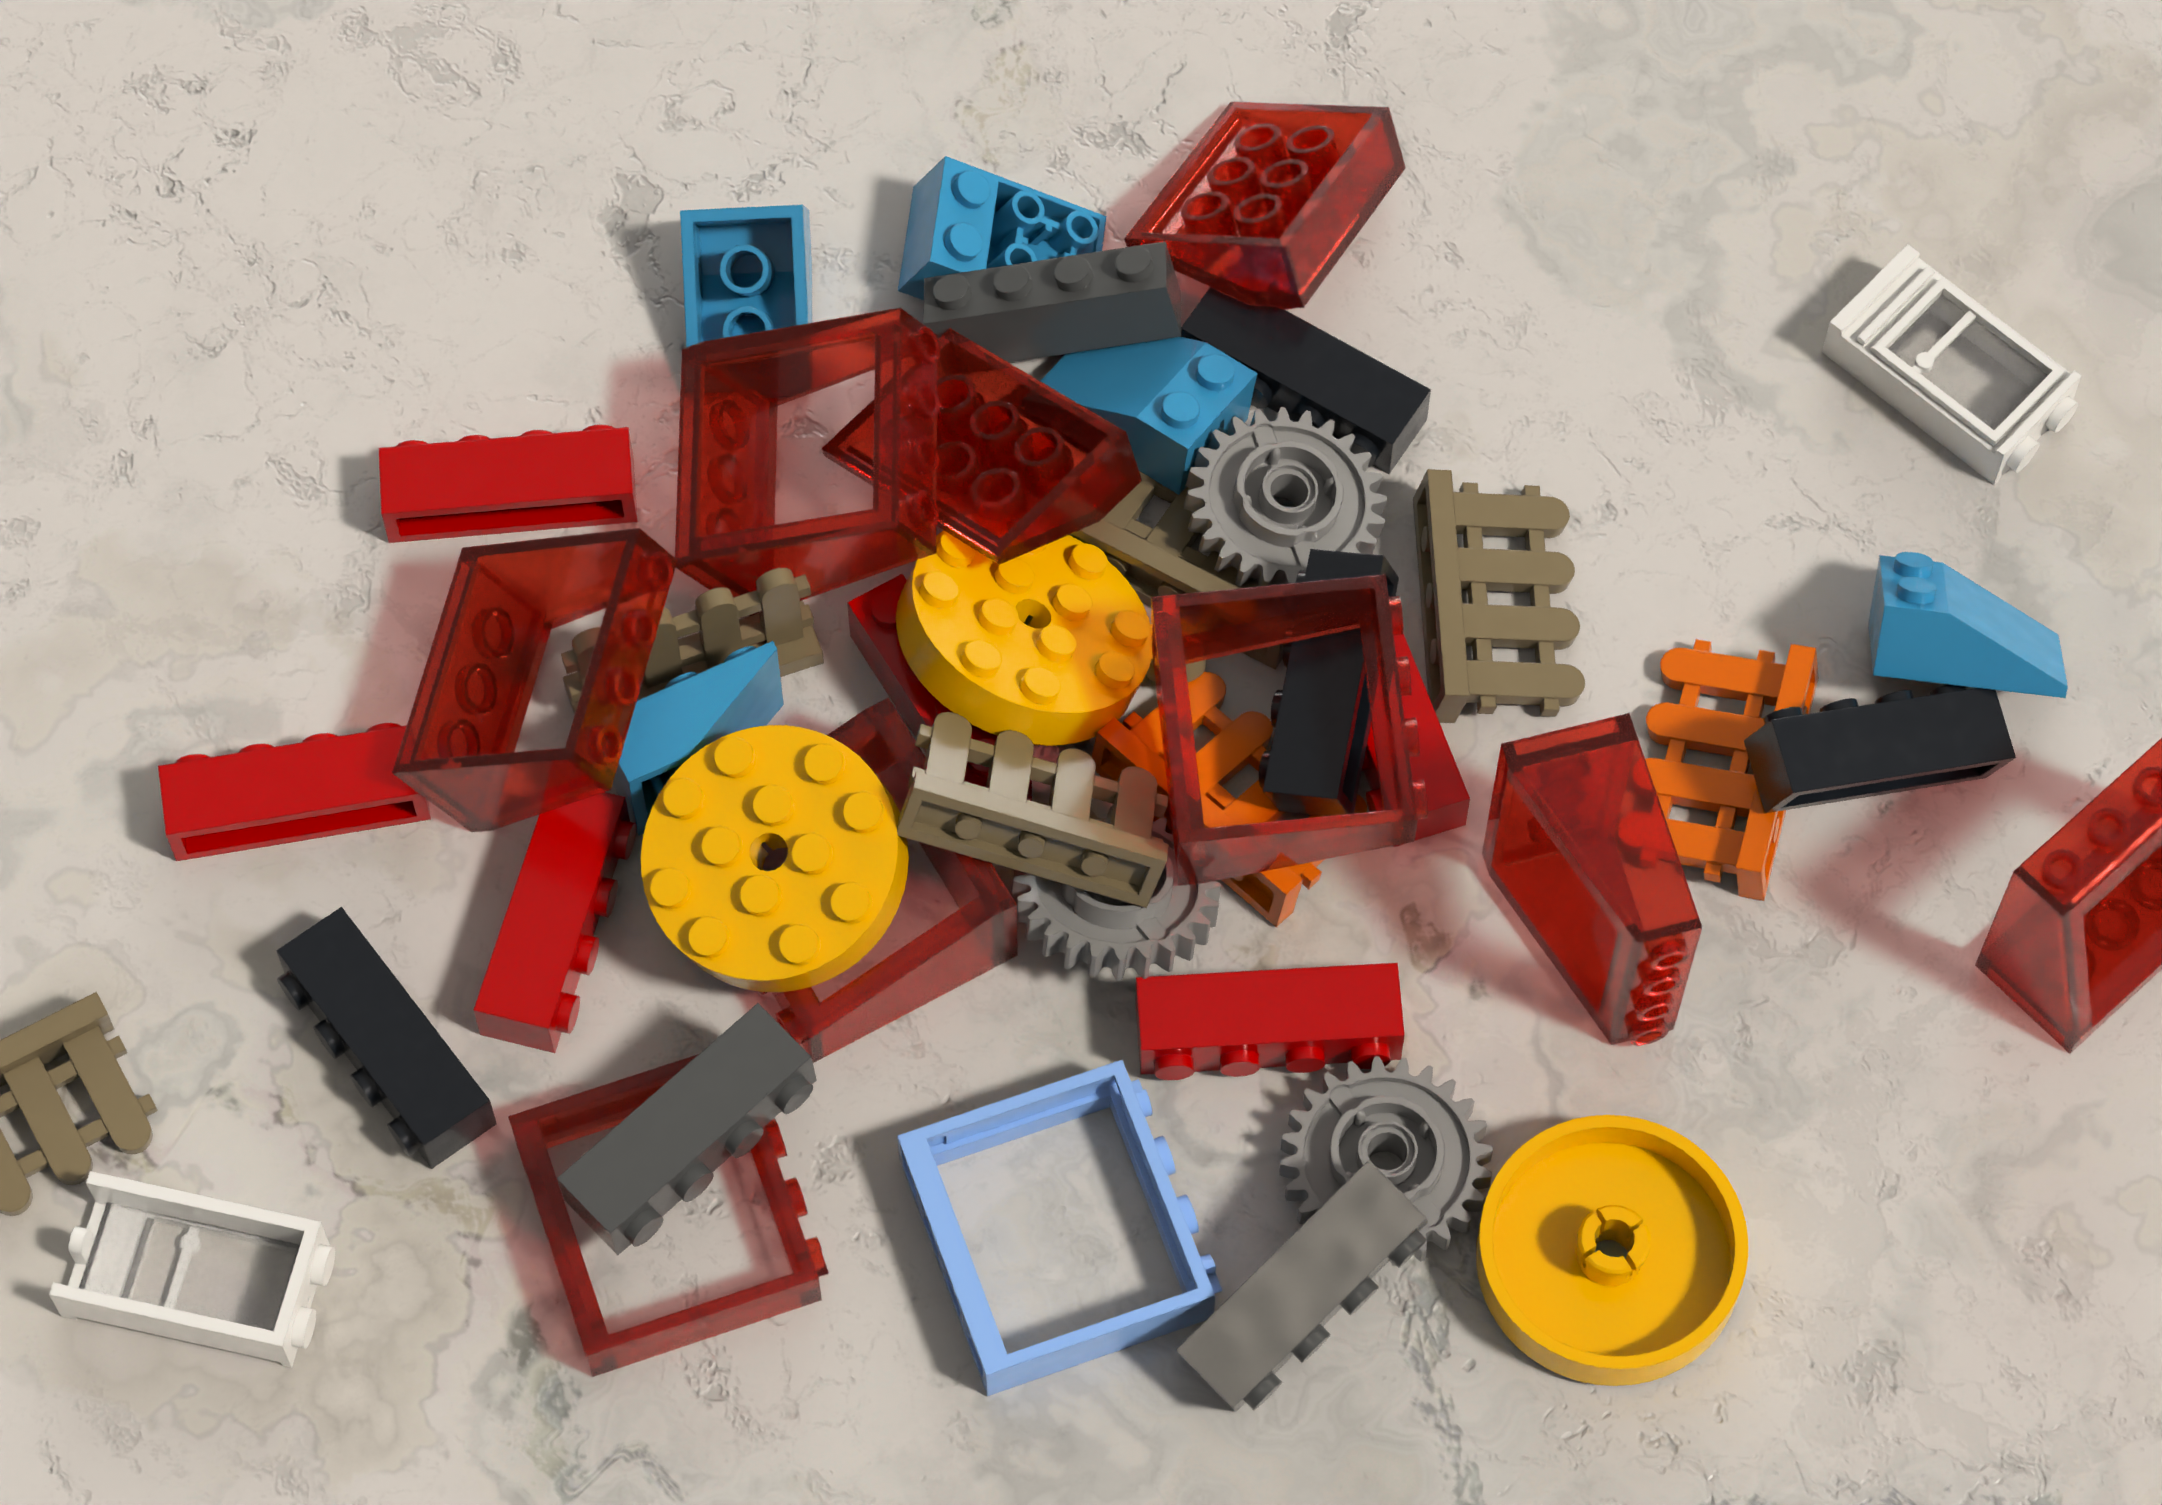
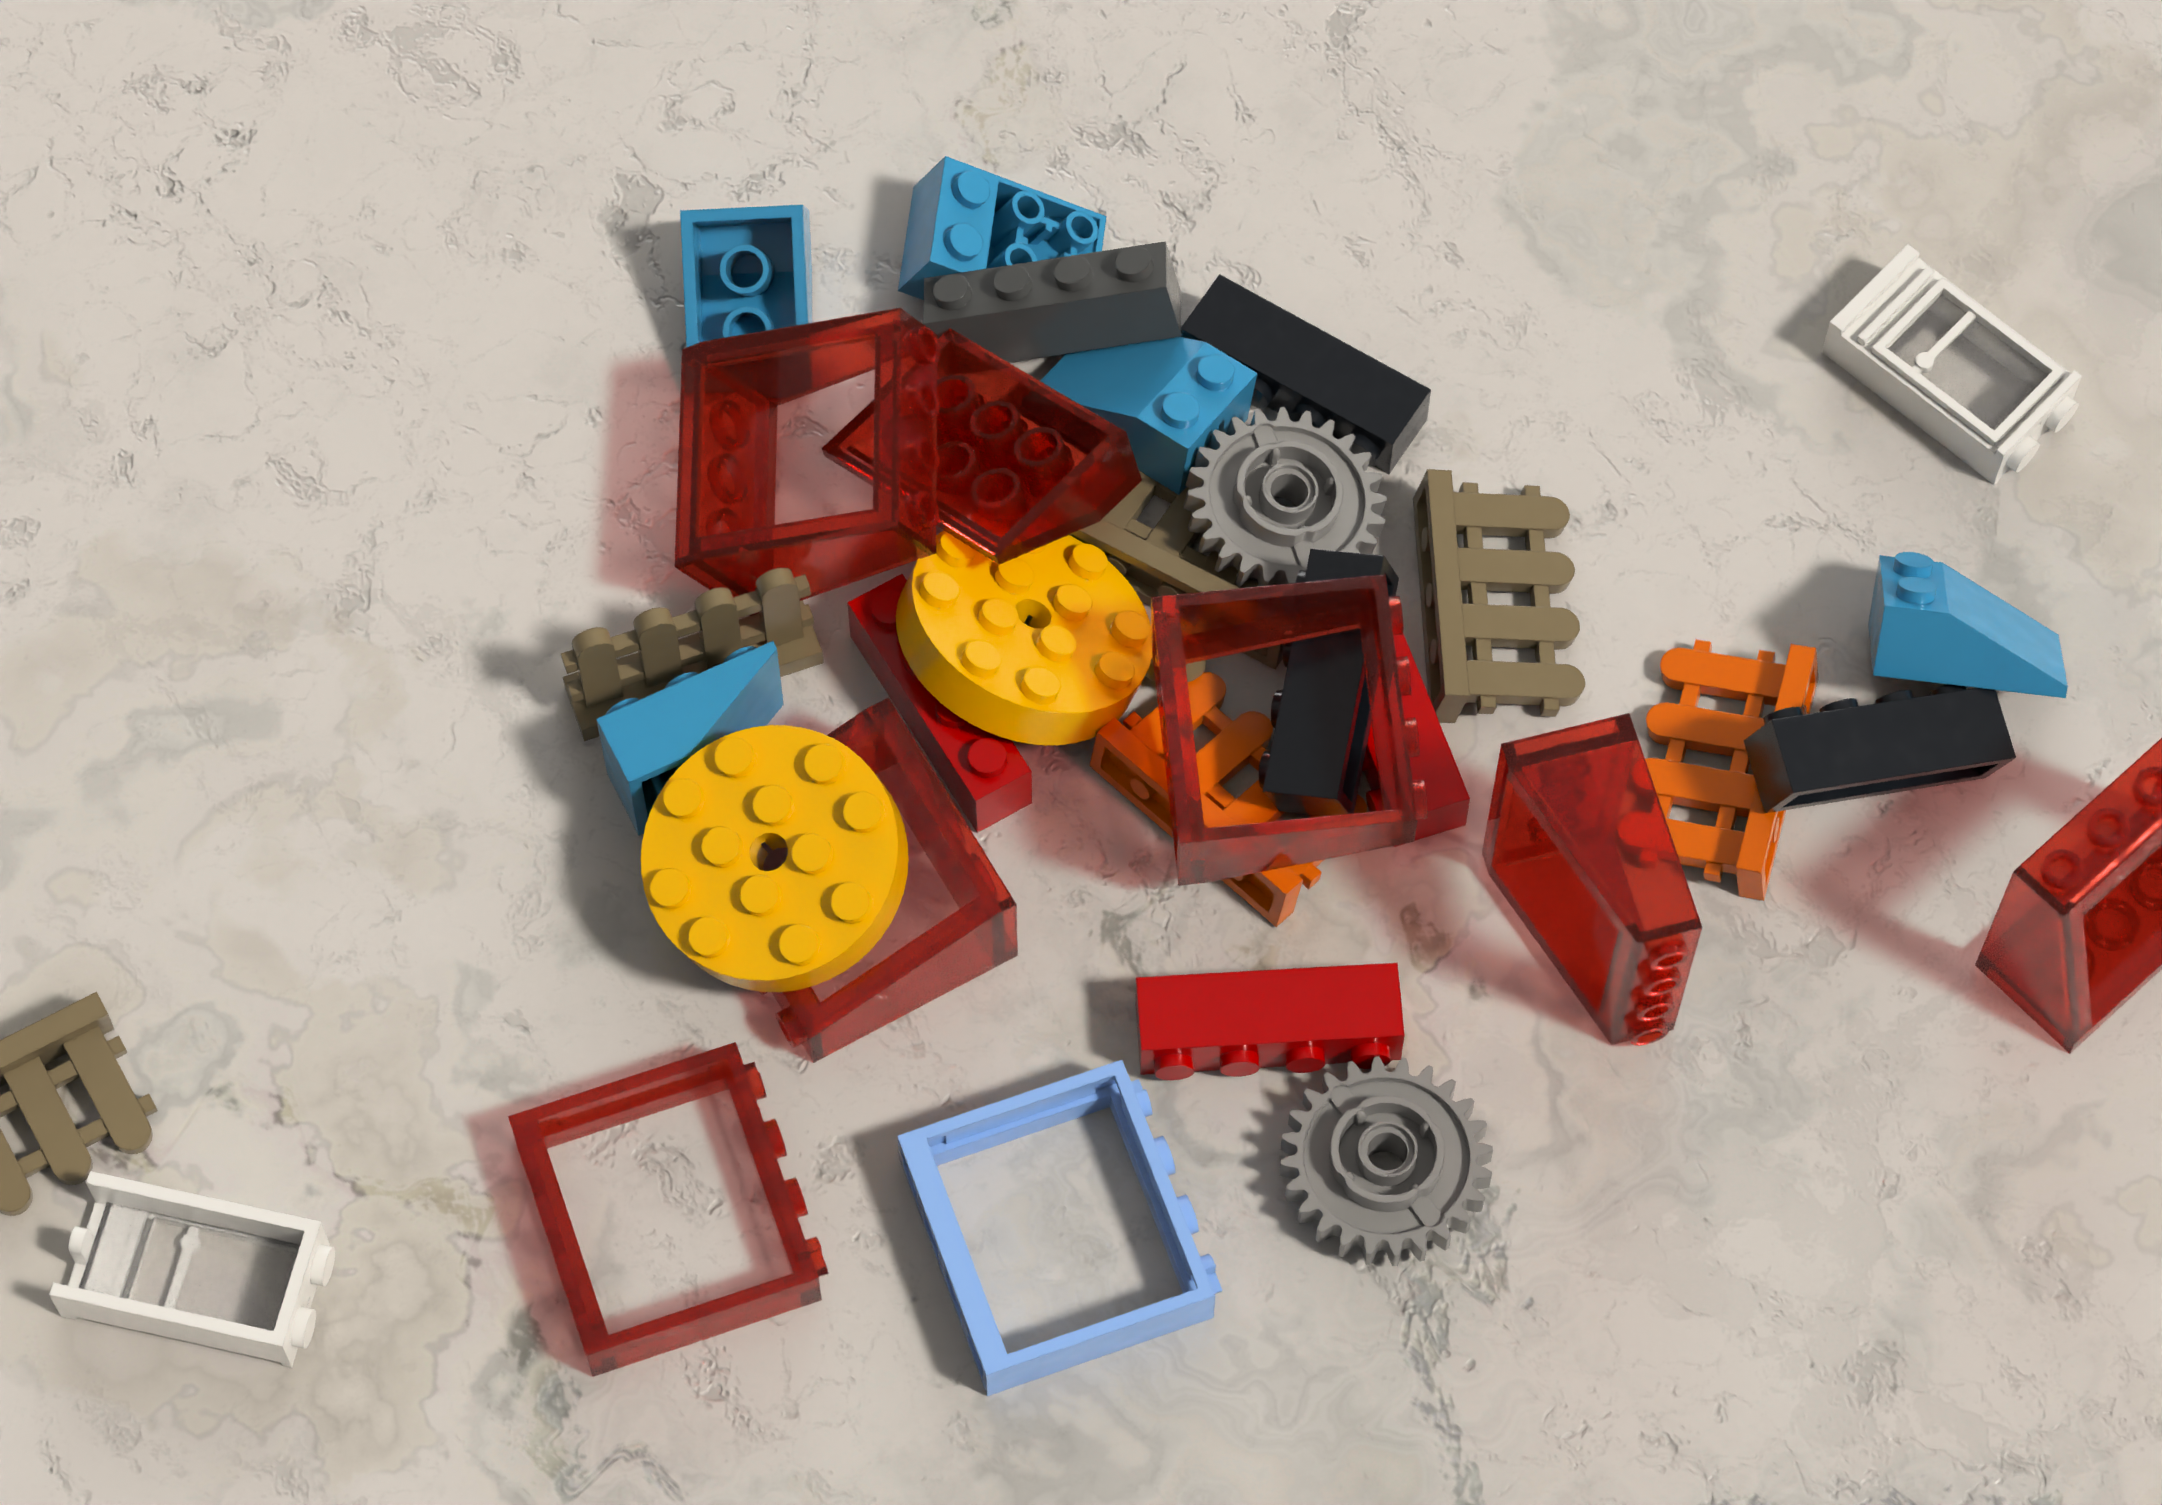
red brick [158,723,431,861] -> none
black brick [276,907,497,1169] -> none
red brick [379,425,638,543] -> none
clear red windscreen [392,528,678,832] -> none
red brick [473,779,637,1053] -> none
dark grey brick [557,1003,817,1255] -> none
dark tan fence [897,712,1169,908] -> none
light grey gear [1011,806,1221,981] -> none
clear red slope [1124,102,1406,310] -> none
dark grey brick [1176,1160,1428,1412] -> none
yellow piece [1476,1115,1748,1386] -> none

